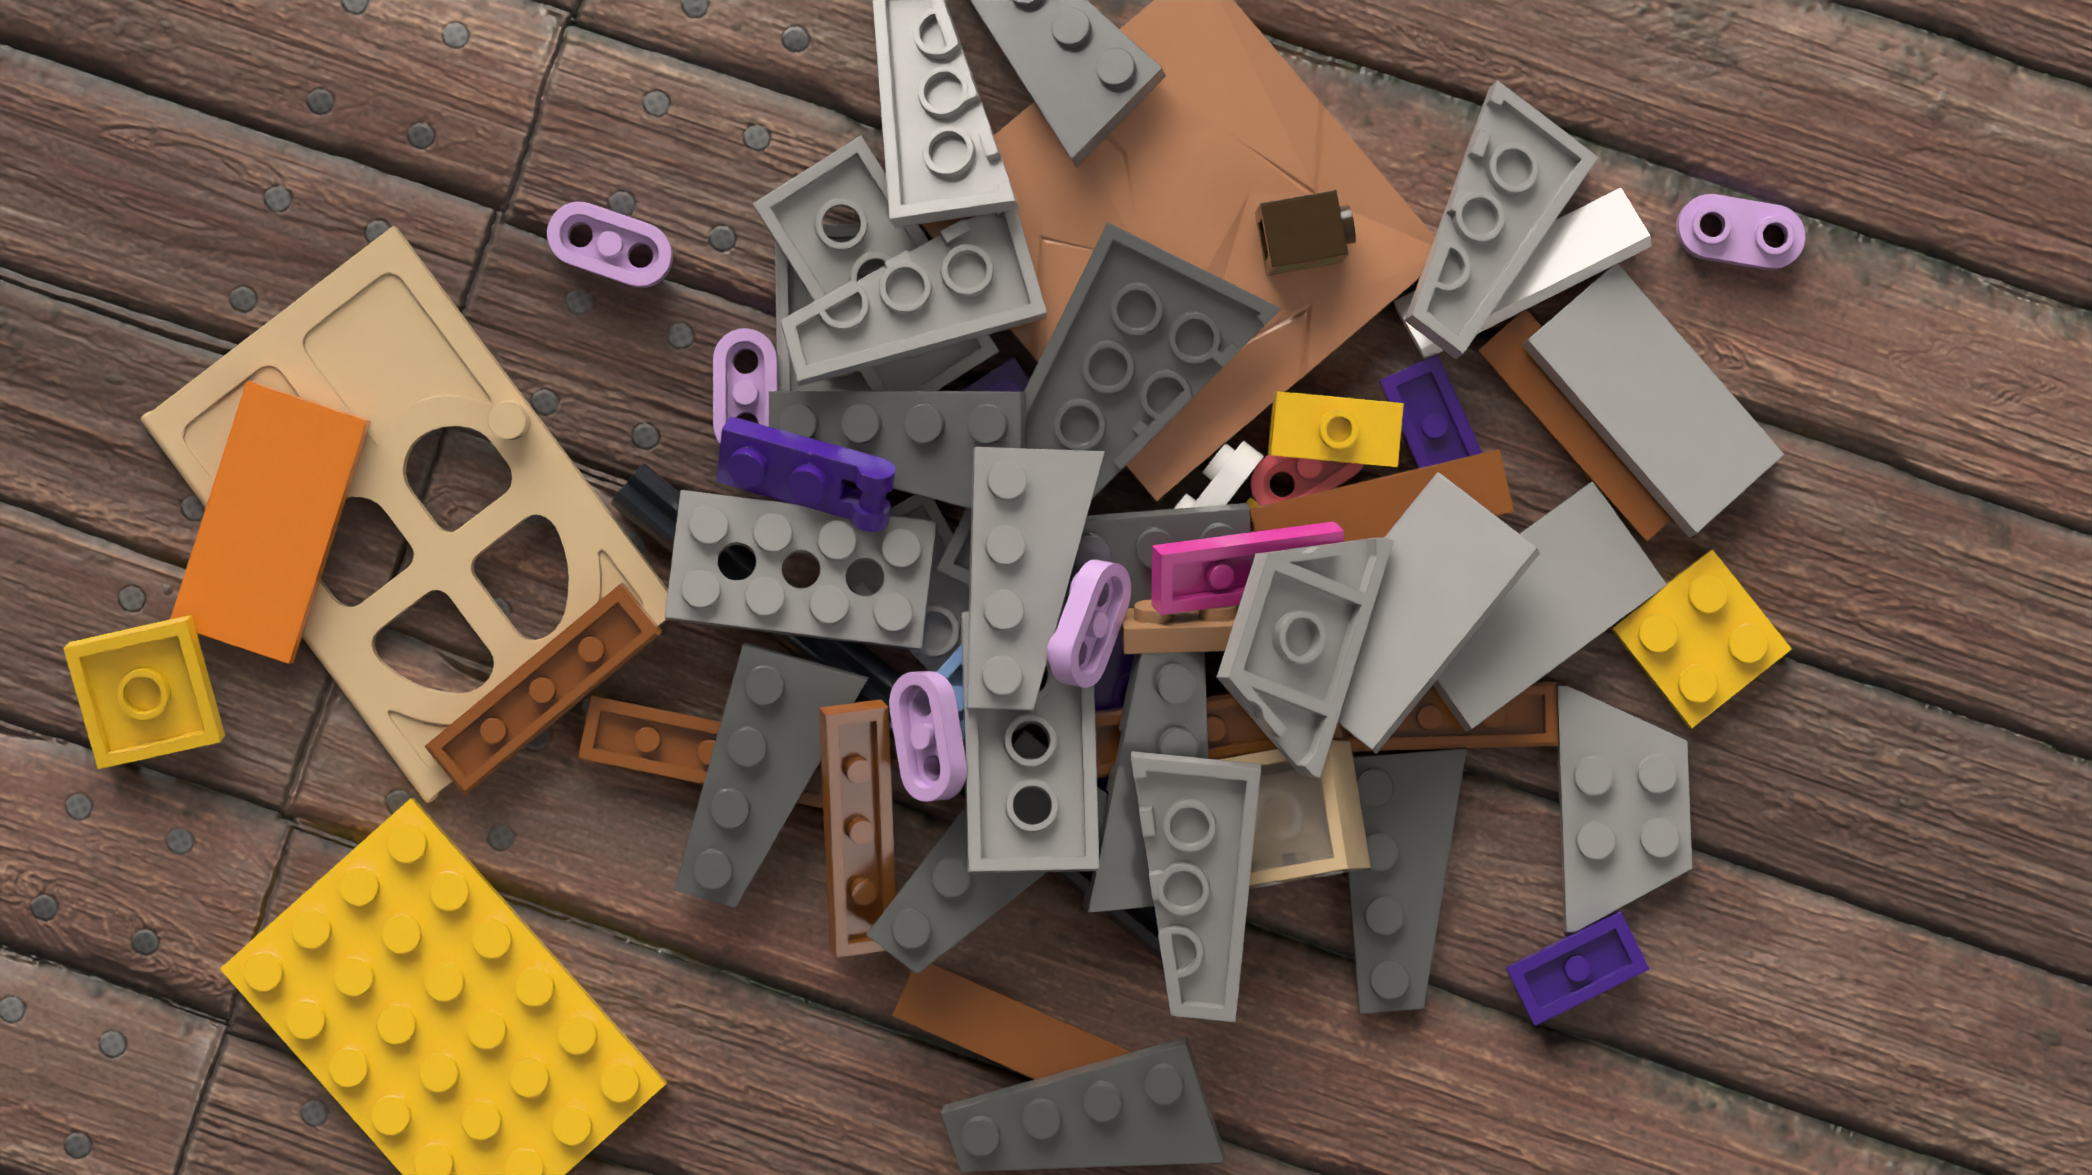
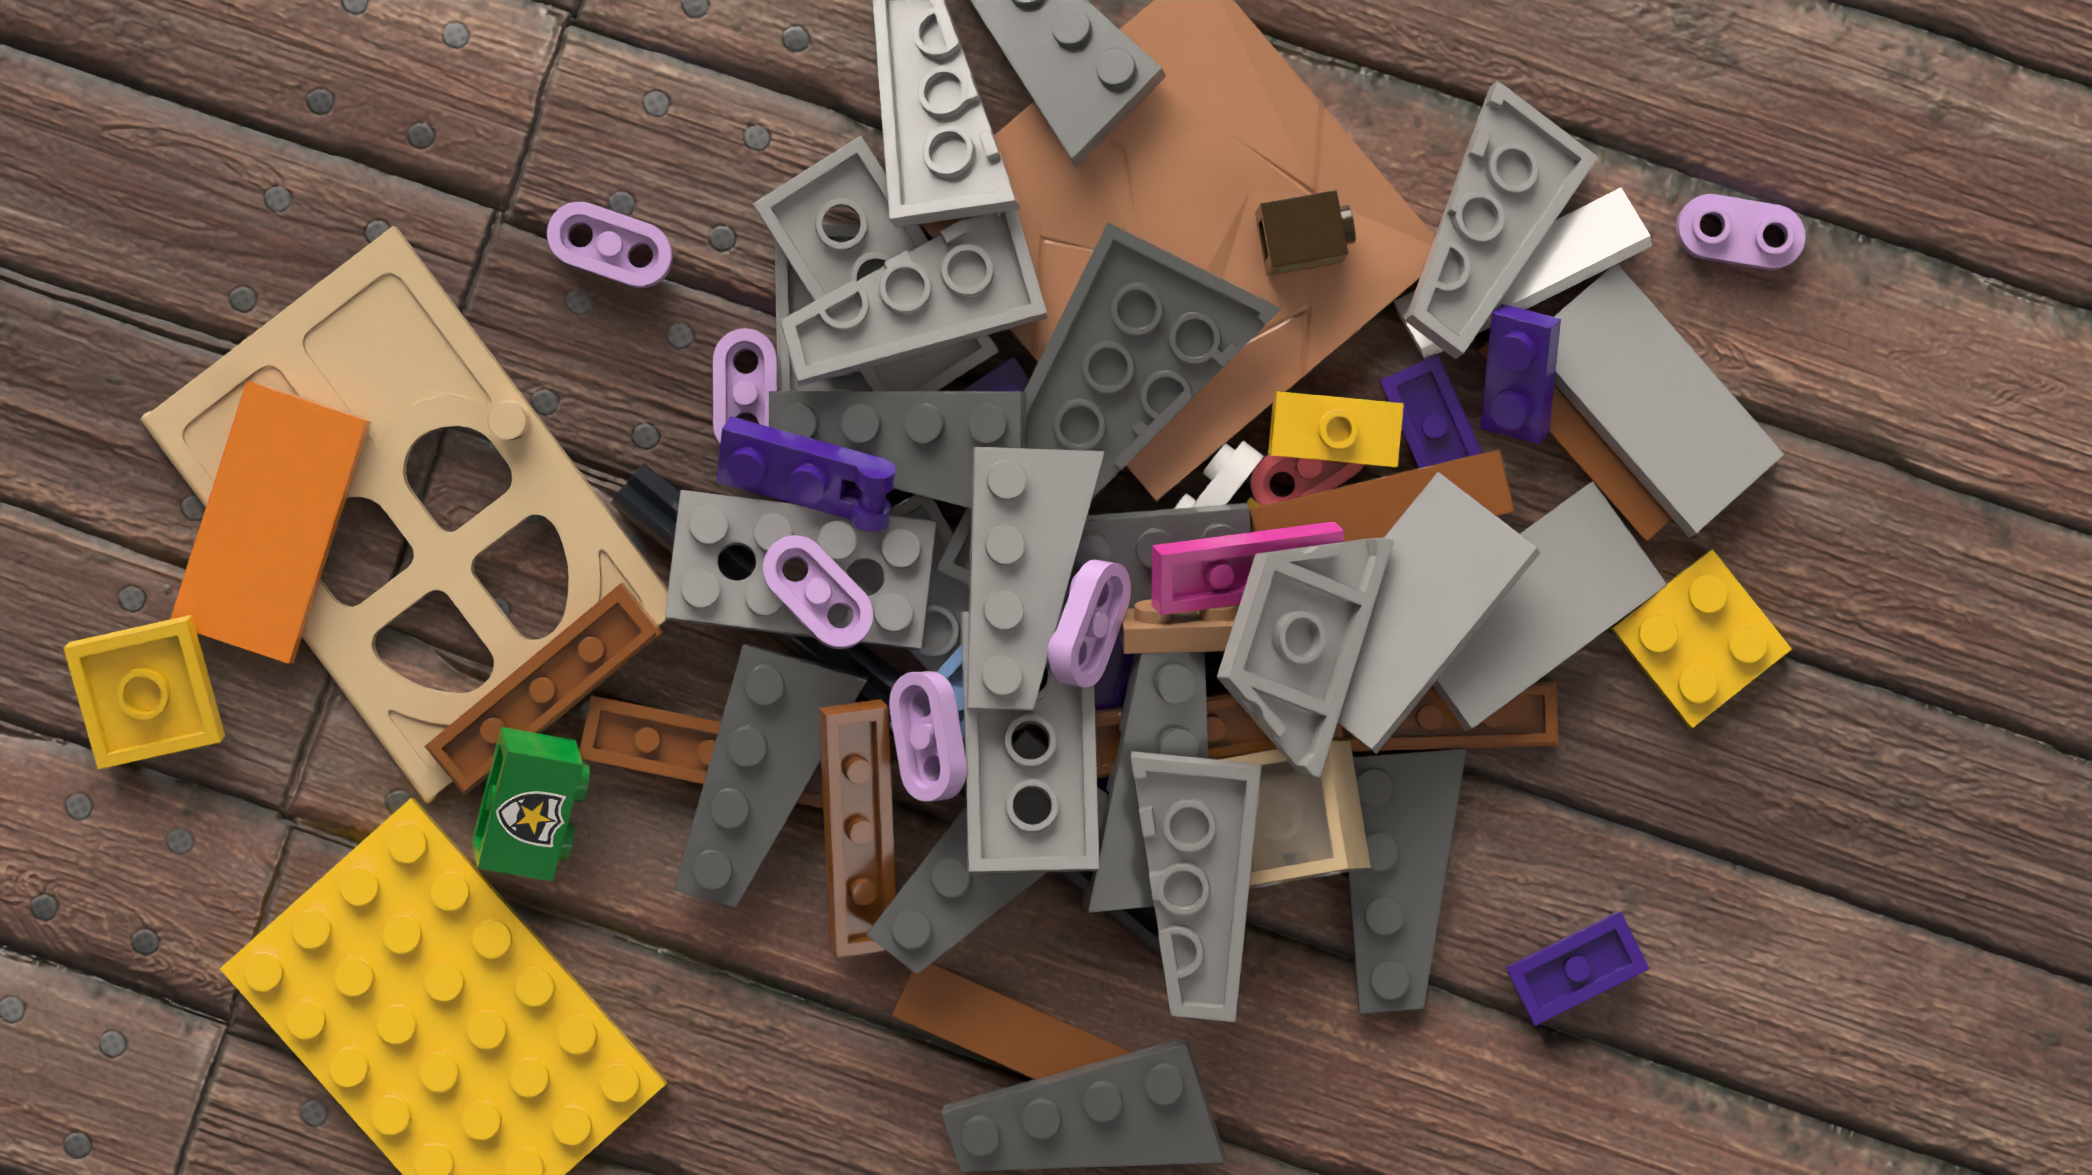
light grey wing [1557,686,1692,932] -> none
none -> green brick [471,727,590,881]
none -> lavender plate [763,535,873,649]
none -> dark purple plate [1480,304,1561,444]

